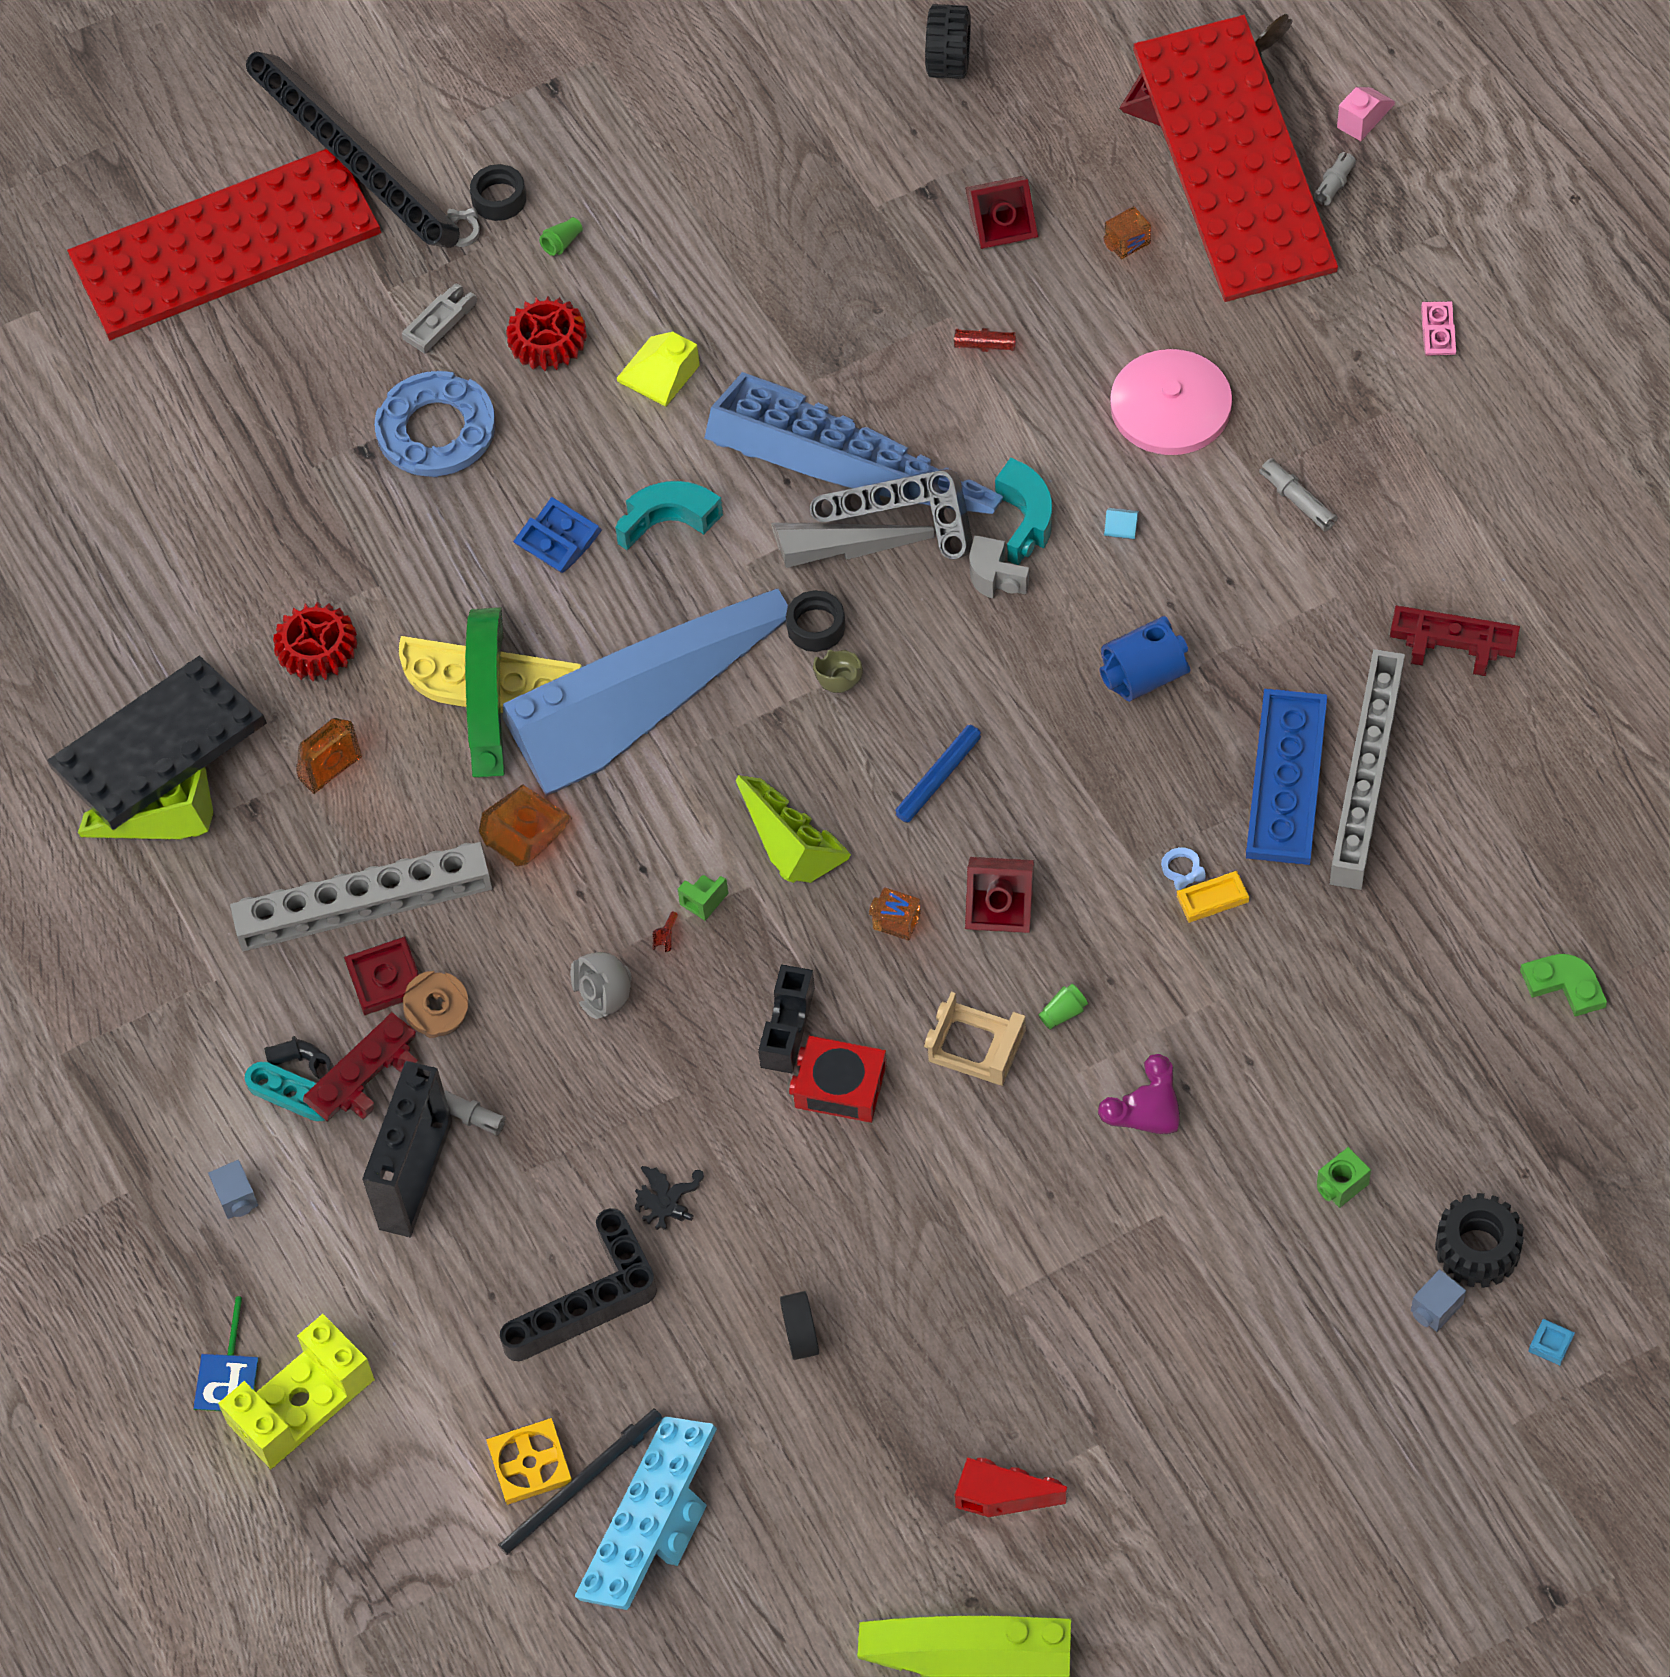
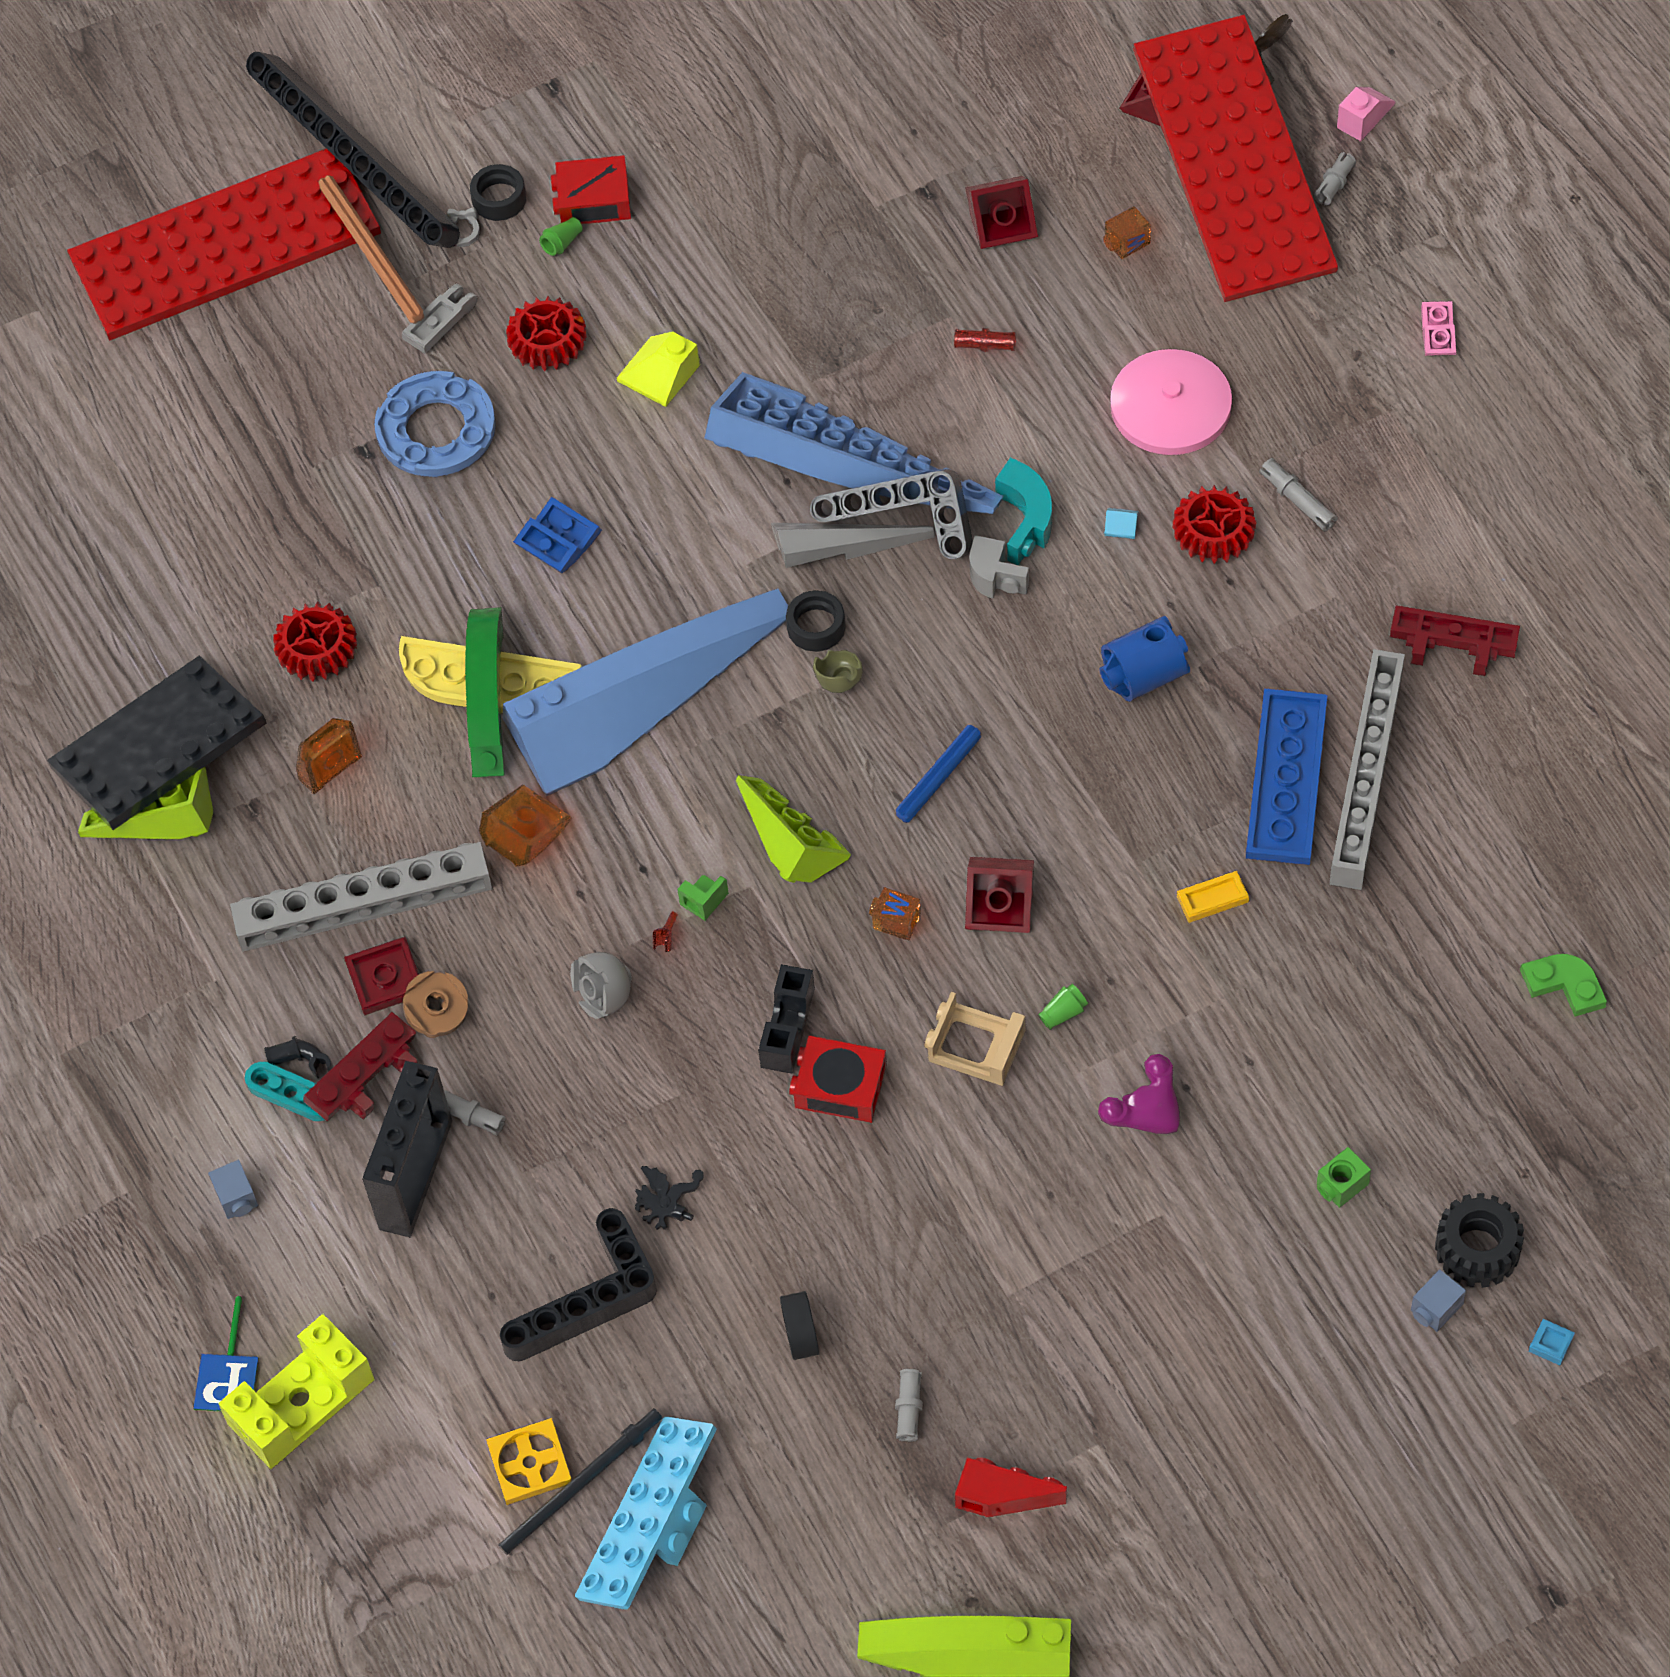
teal arch [615,481,723,550] -> none
black tyre [925,4,971,79] -> none
light blue piece [1161,848,1206,891] -> none
none -> nougat axle [319,175,424,324]
none -> red brick [551,155,631,224]
none -> light grey pin [895,1369,923,1442]
none -> red gear [1172,485,1256,564]

